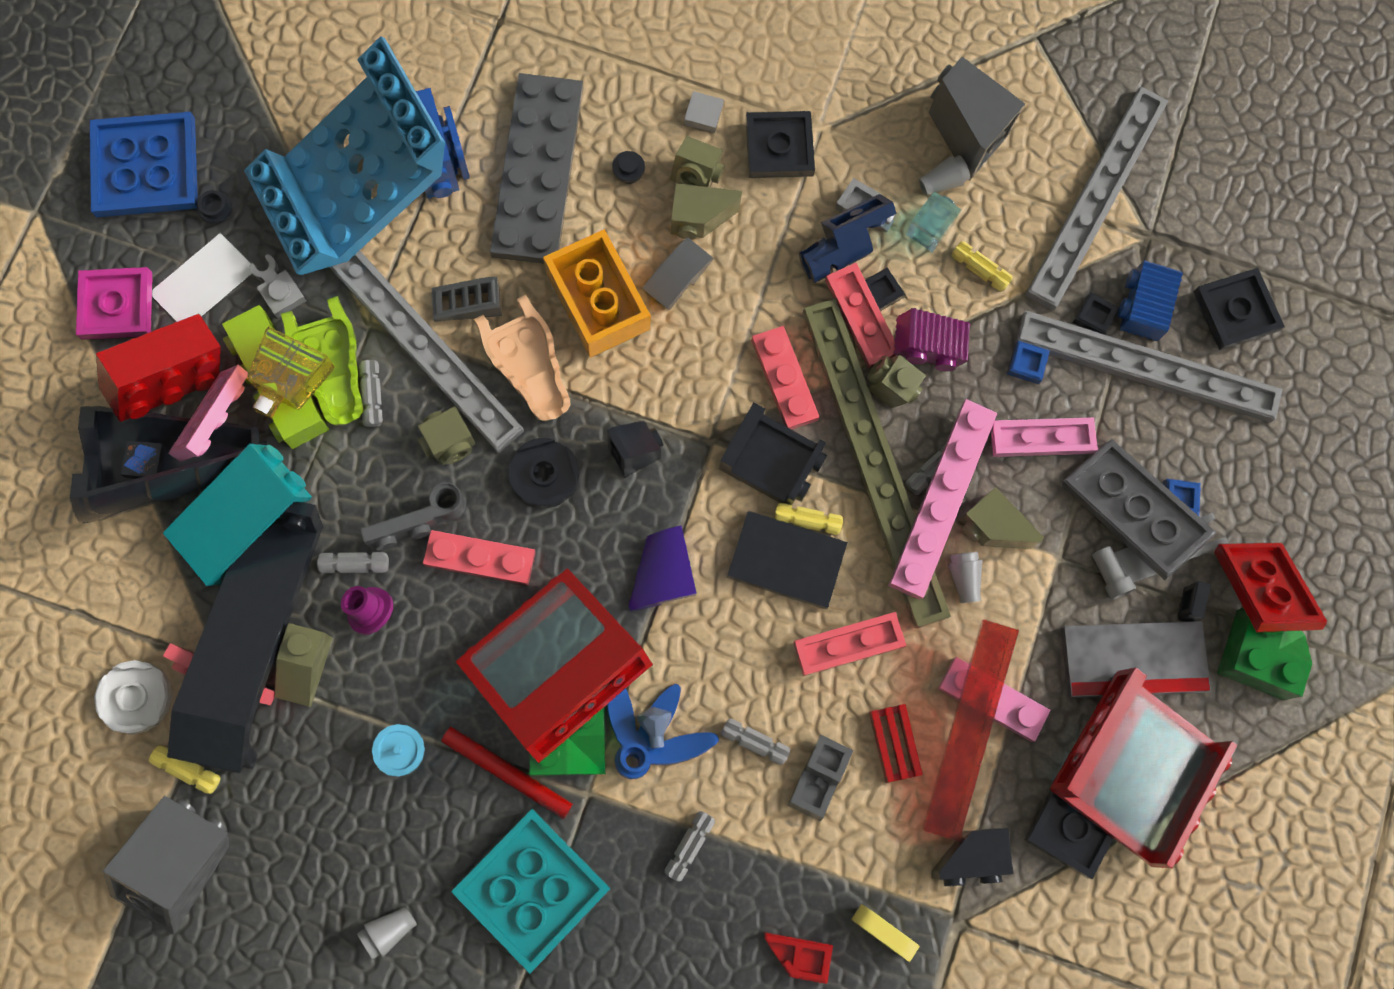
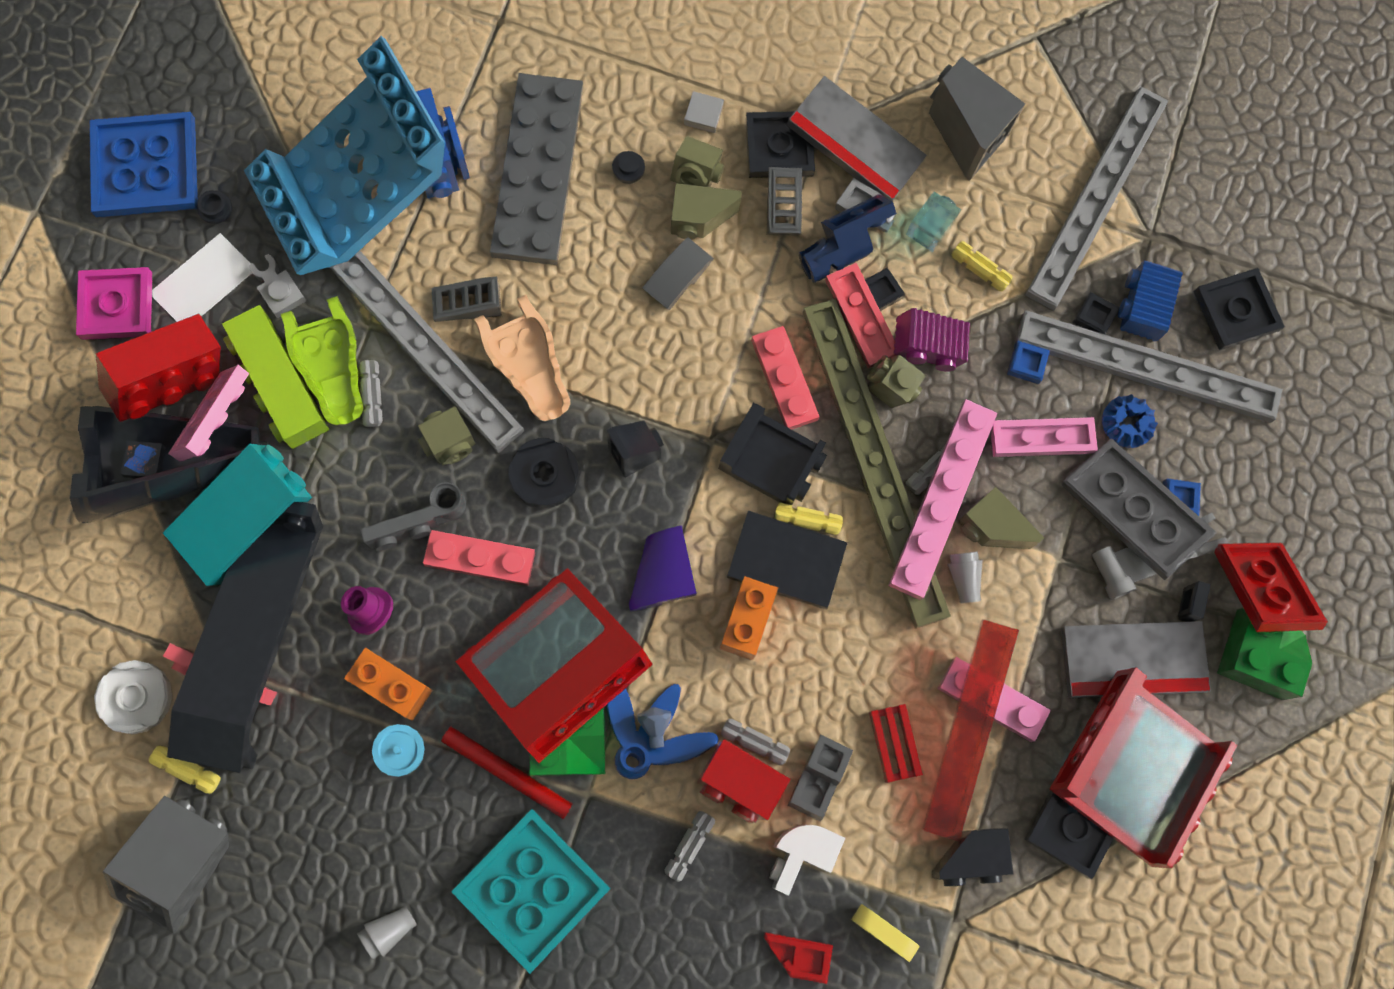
clear yellow torso [247,326,335,418] -> none
olive slope [275,623,333,707] -> none
light grey axle [317,552,389,573] -> none
light orange brick [543,229,651,358] -> none
coral plate [793,612,907,677] -> none
light grey cone [918,155,970,196] -> none
none -> orange brick [344,647,433,721]
none -> red brick [696,739,791,823]
none -> orange brick [719,576,778,660]
none -> dark grey slope [766,167,802,236]
none -> white brick [769,825,845,896]
none -> flat silver tile [786,76,927,201]
none -> blue gear [1102,394,1158,448]

